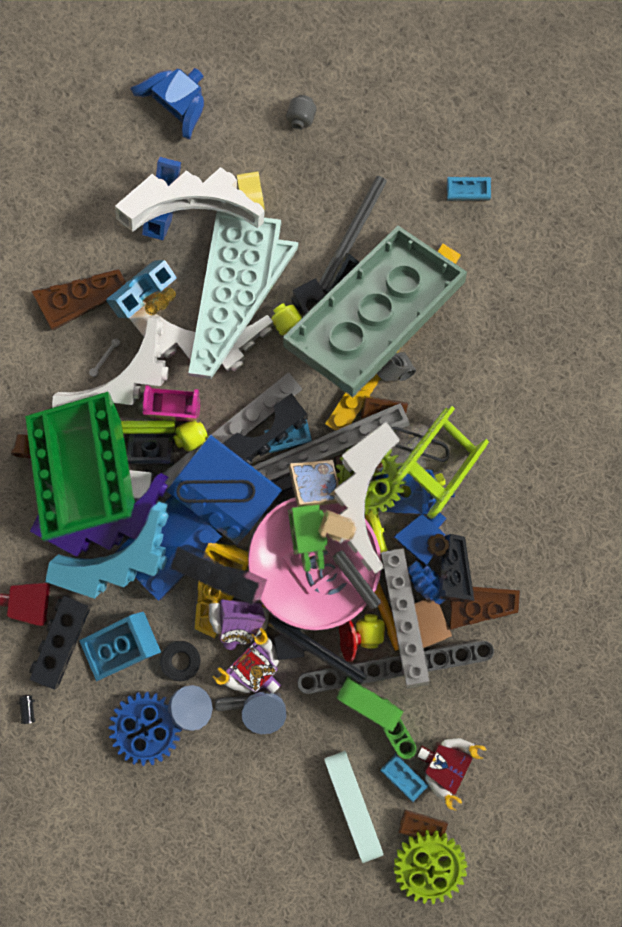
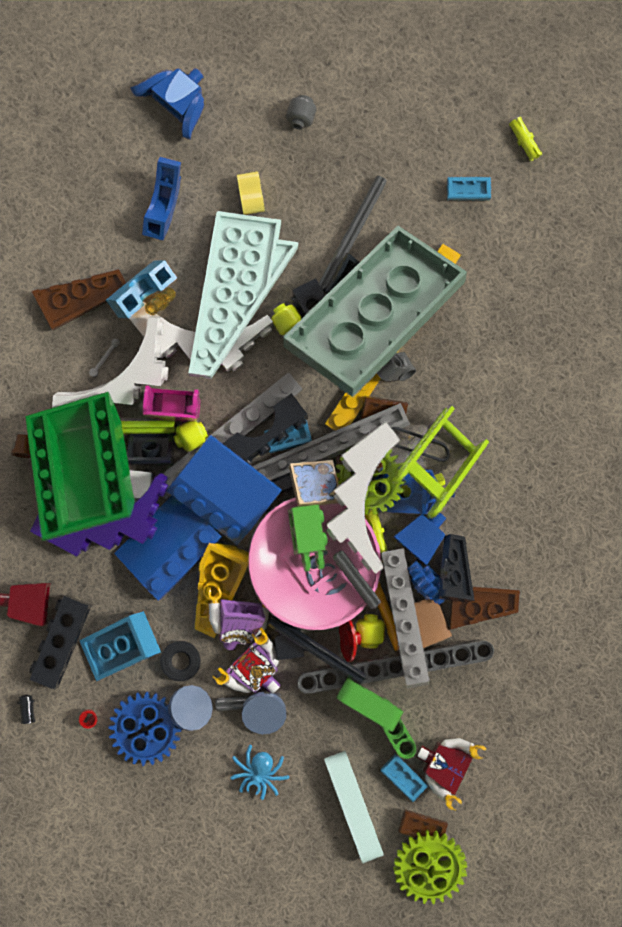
medium azure arch [45,502,168,599] -> none
white arch [115,167,265,232] -> none
black arch [170,544,268,605] -> none
black piece [176,480,256,503] -> none
tan brick [318,510,356,541] -> none
dark brown plate [427,534,449,556] -> none
none -> red hinge [79,709,97,729]
none -> dark azure animal [230,745,290,800]
none -> neon yellow pin [509,117,542,162]

